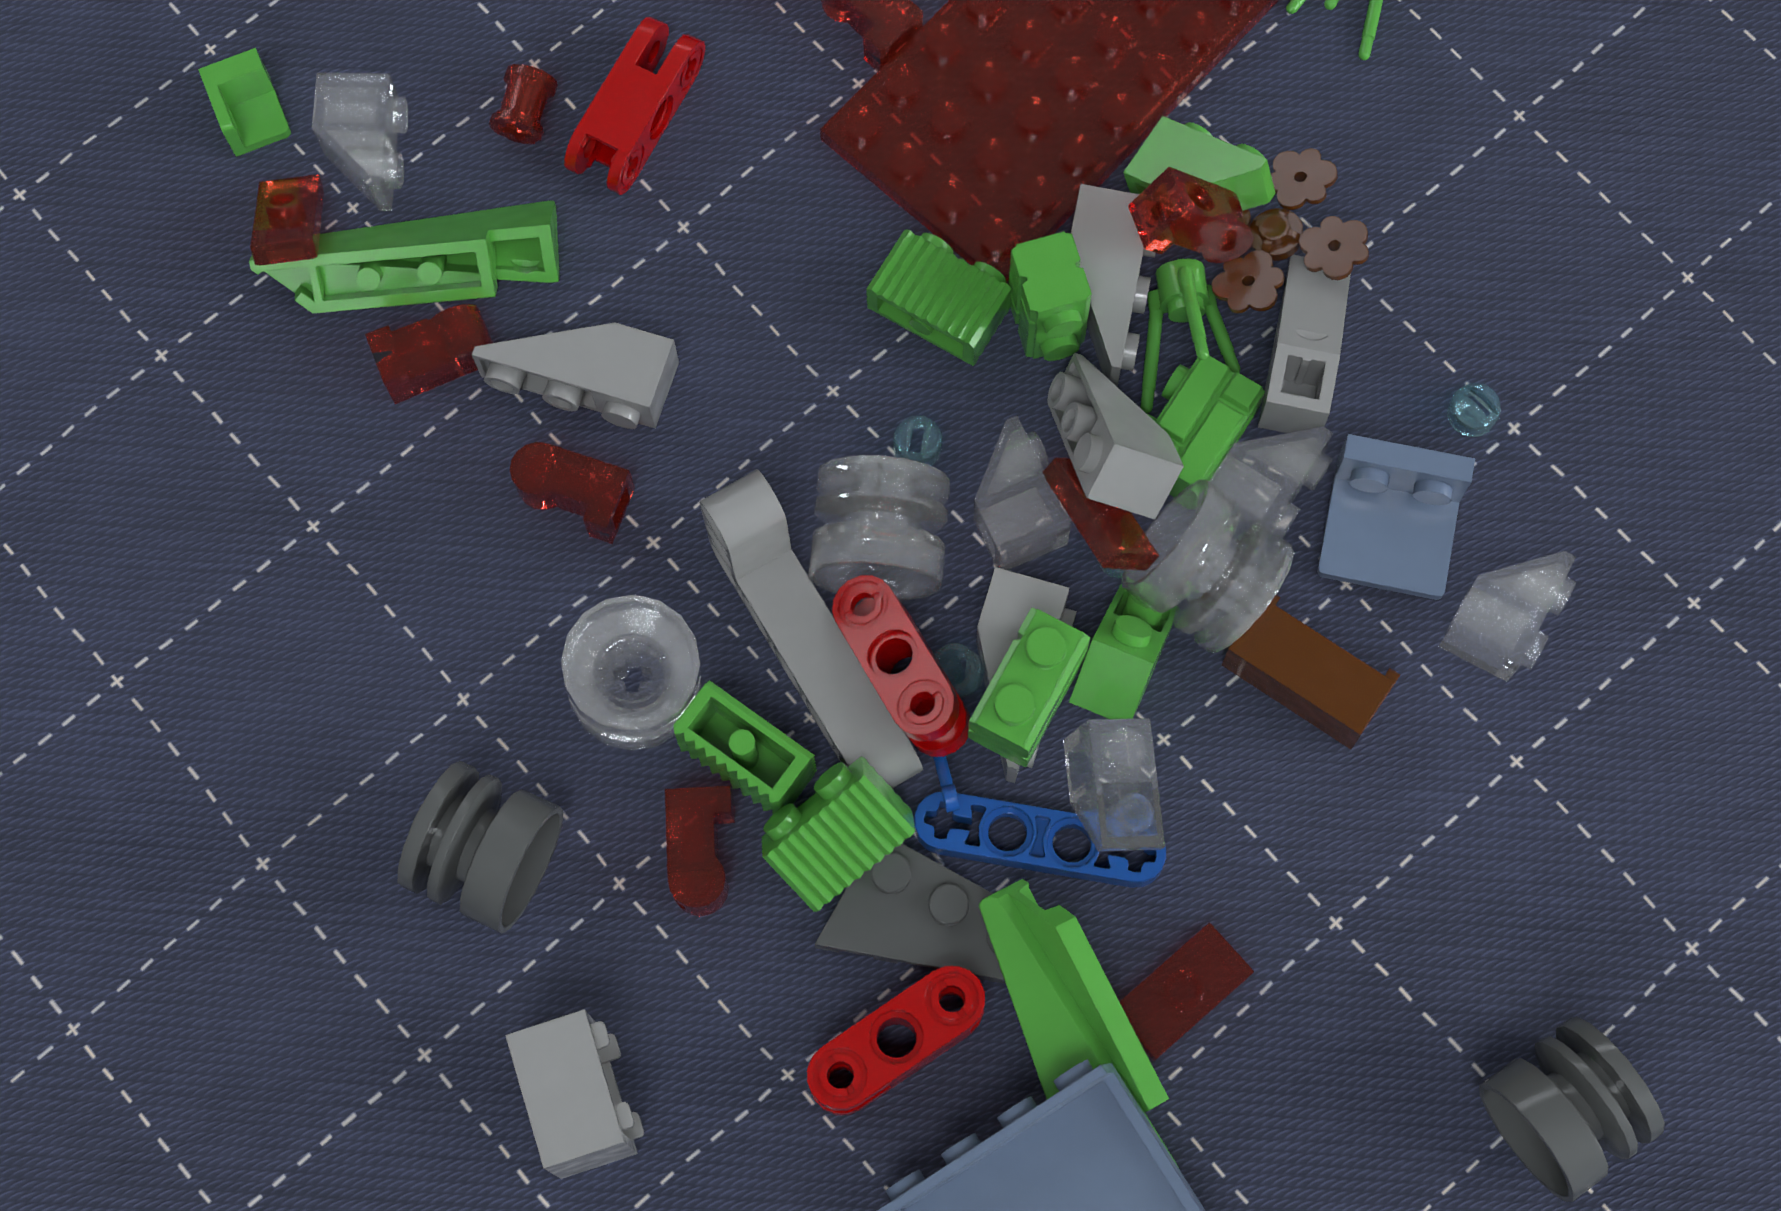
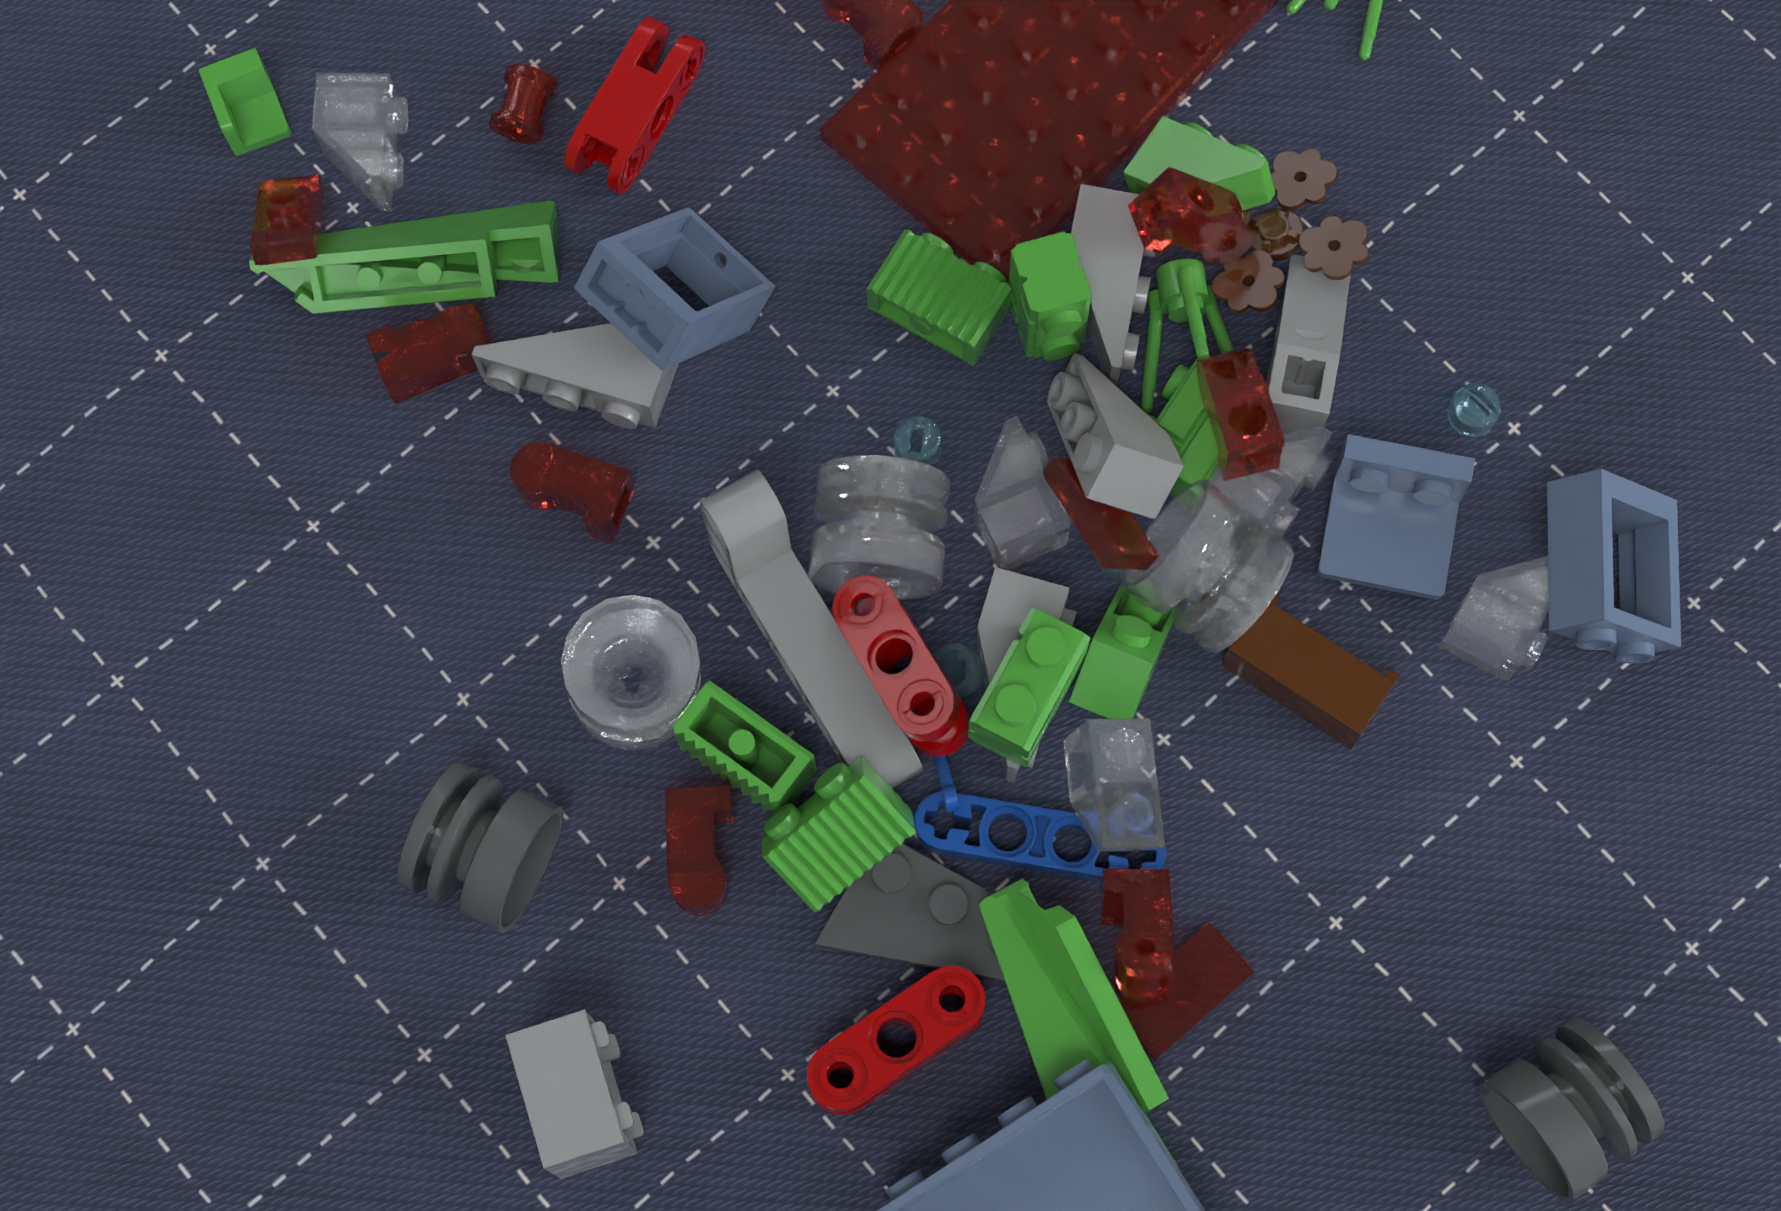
none -> sand blue window [574,207,776,371]
none -> clear red leg [1100,869,1174,1003]
none -> clear red leg [1197,348,1285,481]
none -> sand blue window [1547,469,1681,664]

